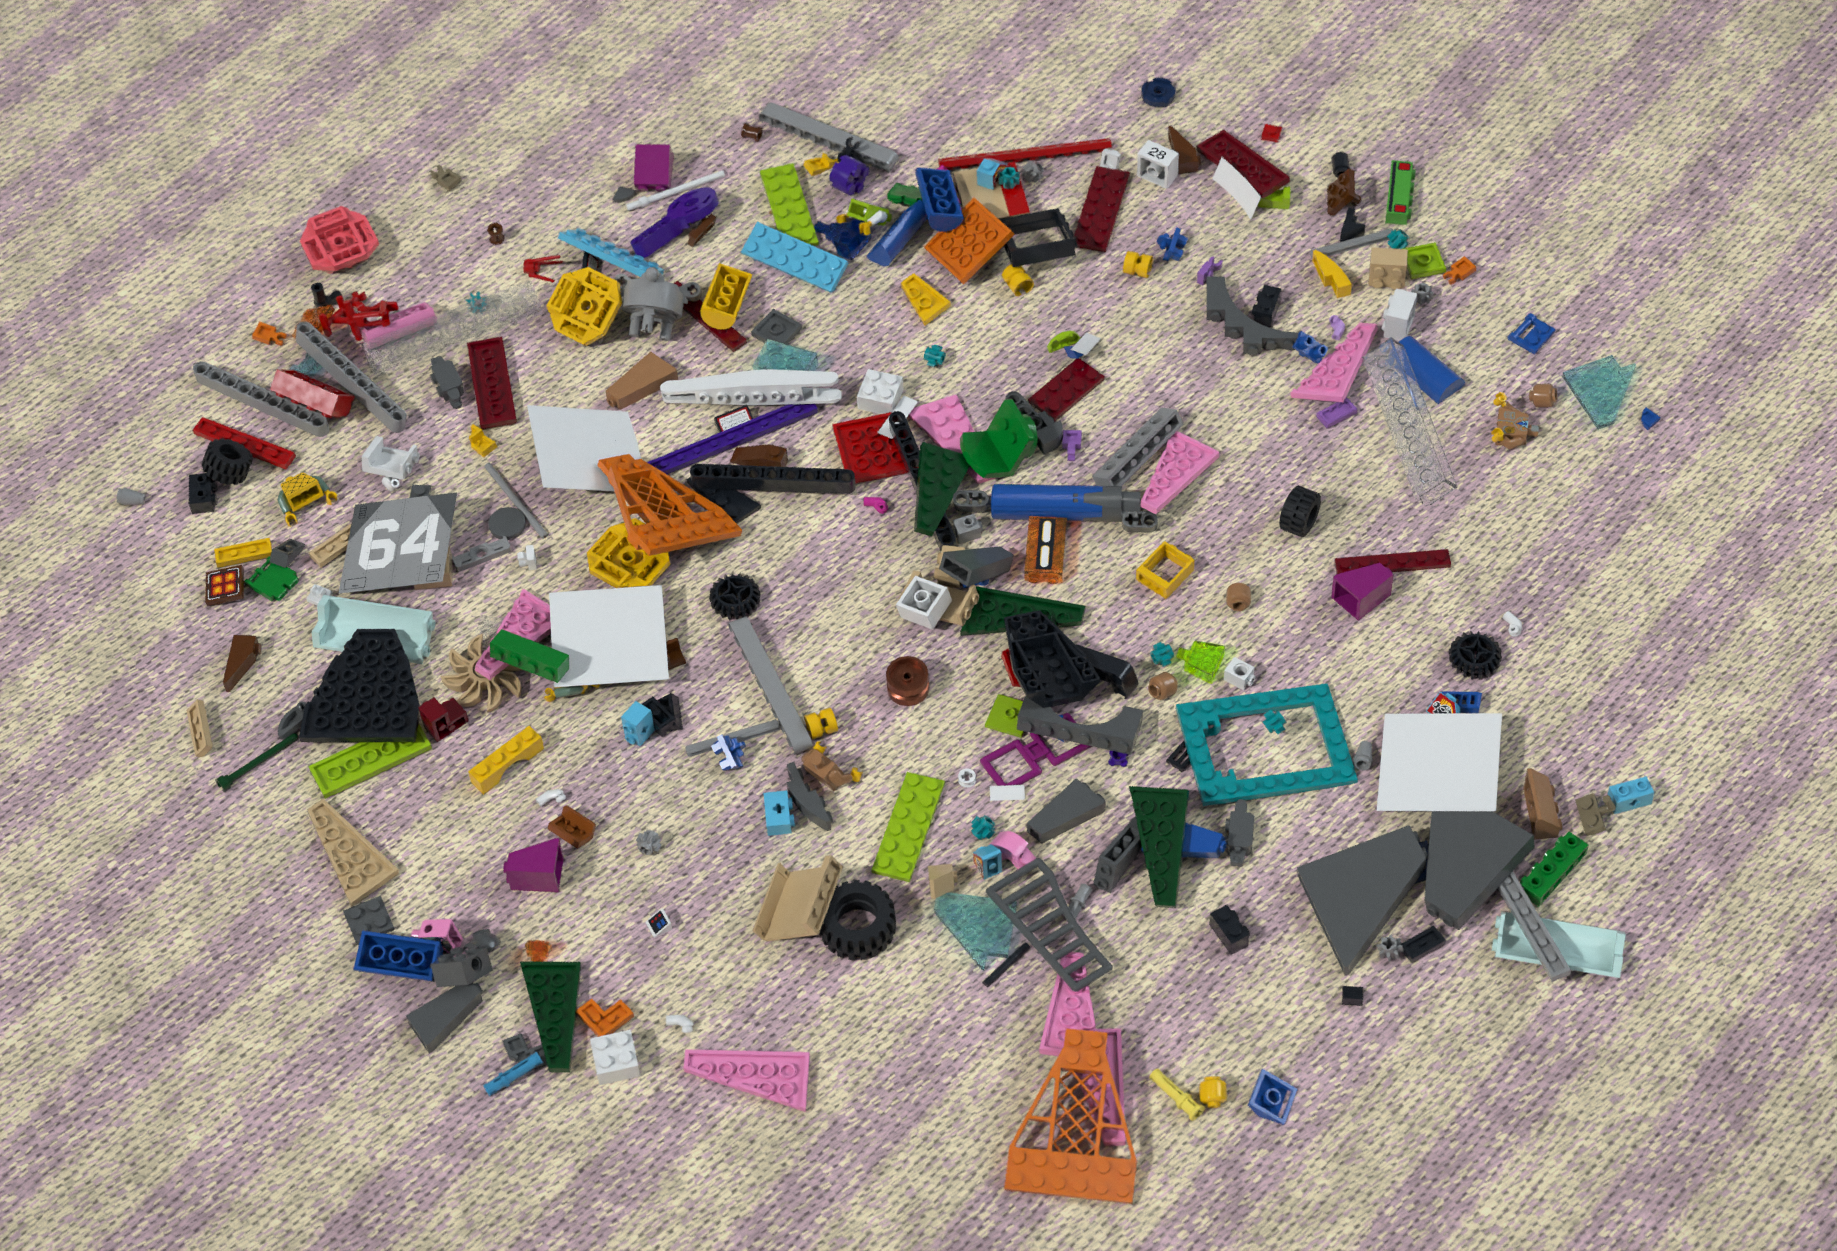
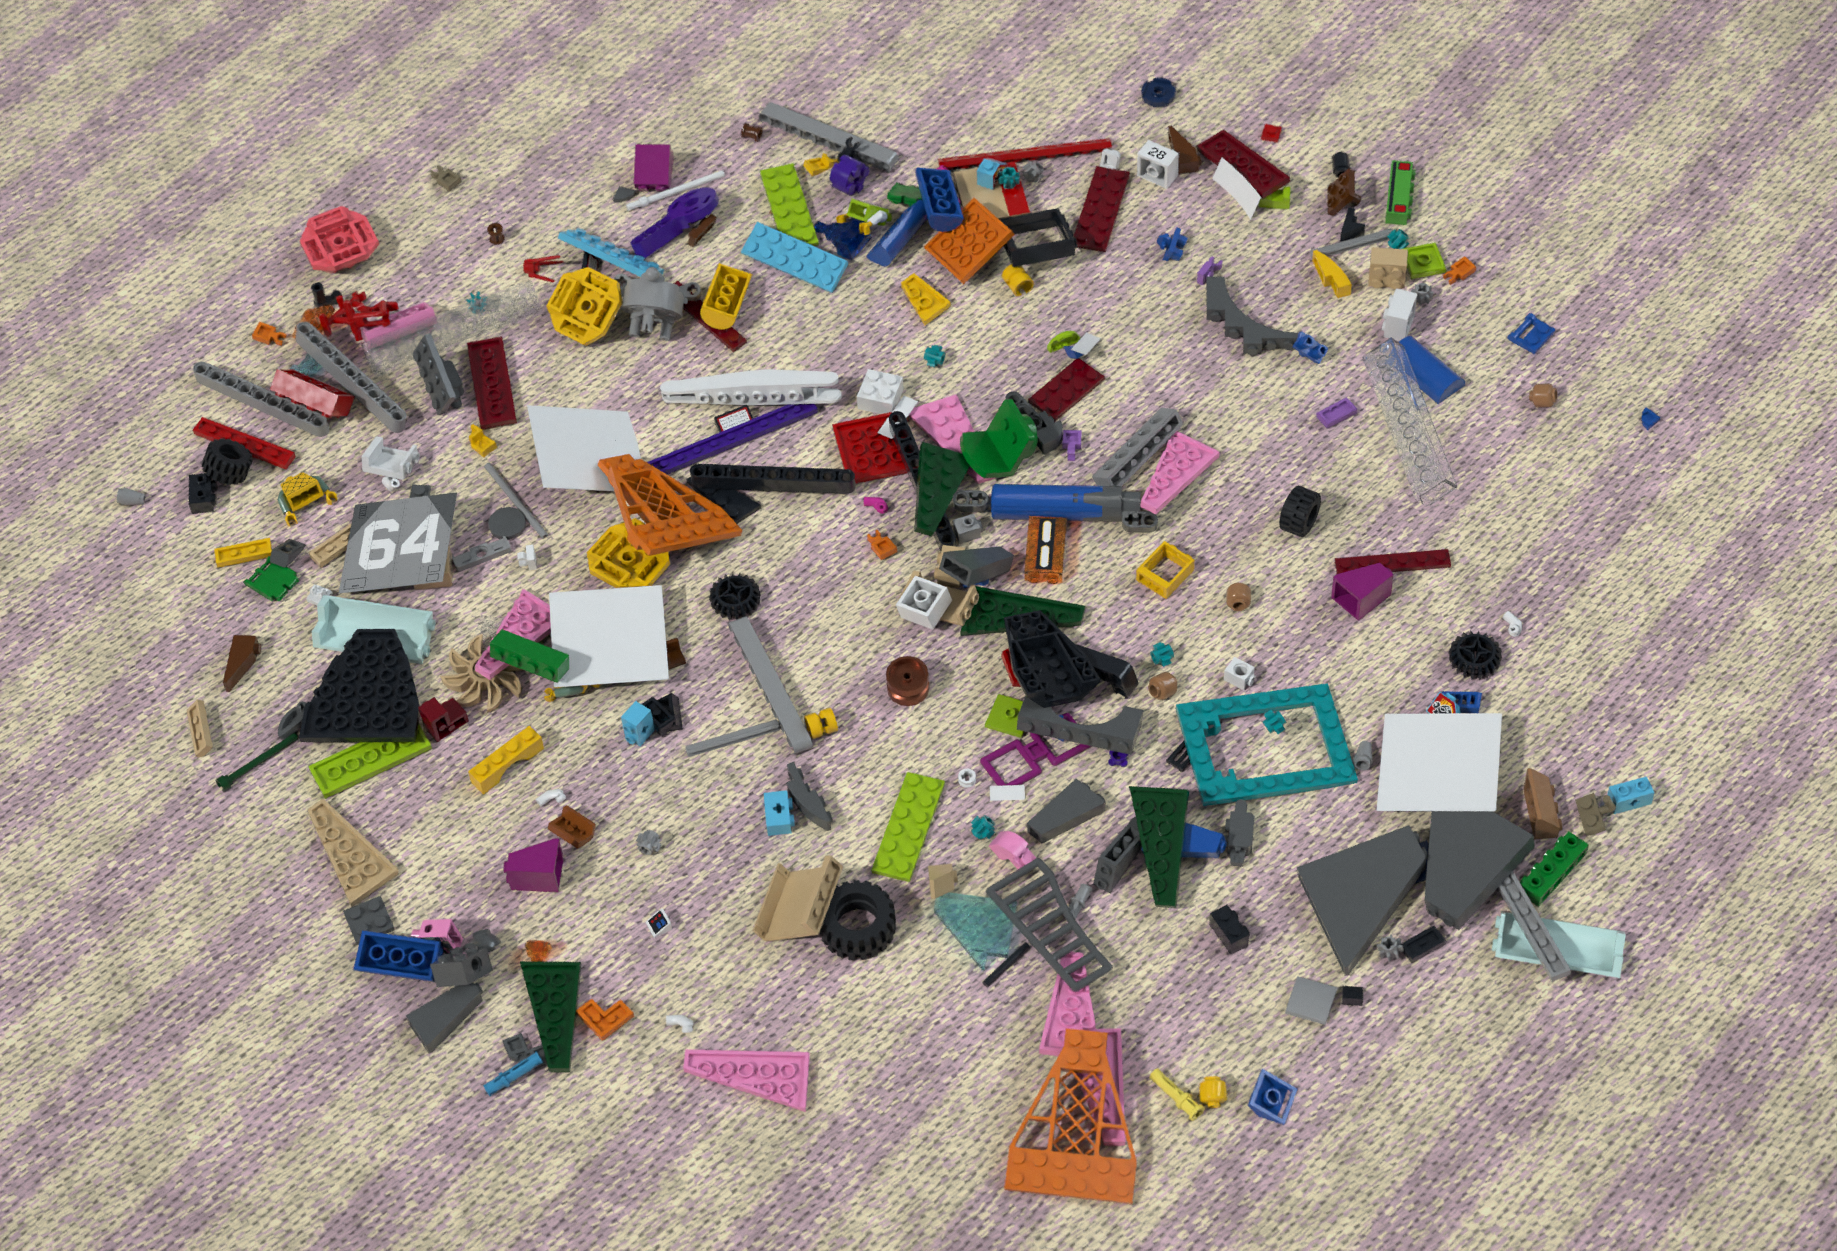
tile [205,565,244,606] -> none
white brick [590,1030,640,1085] -> none
medium nougat slope [606,351,678,410] -> none
blue hips [711,734,746,771] -> none
reddish brown slope [730,444,788,467] -> none
dark grey plate [751,309,802,352] -> none
clear light blue brick [753,339,818,388] -> none
medium nougat torso [801,741,863,791] -> none
medium azure slope [973,845,1002,880] -> none
yellow wheel [1123,251,1153,278] -> none
clear neon green torso [1176,641,1225,684] -> none
black brick [1252,285,1282,328] -> none
bright pink wing [1290,323,1378,402] -> none
lavender arm [1329,315,1345,341] -> none
medium nougat torso [1491,392,1539,450] -> none
clear light blue wing [1562,355,1636,430] -> none
none -> dark grey plate [413,334,456,415]
none -> orange plate [867,530,897,560]
none -> light grey slope [1285,976,1337,1025]

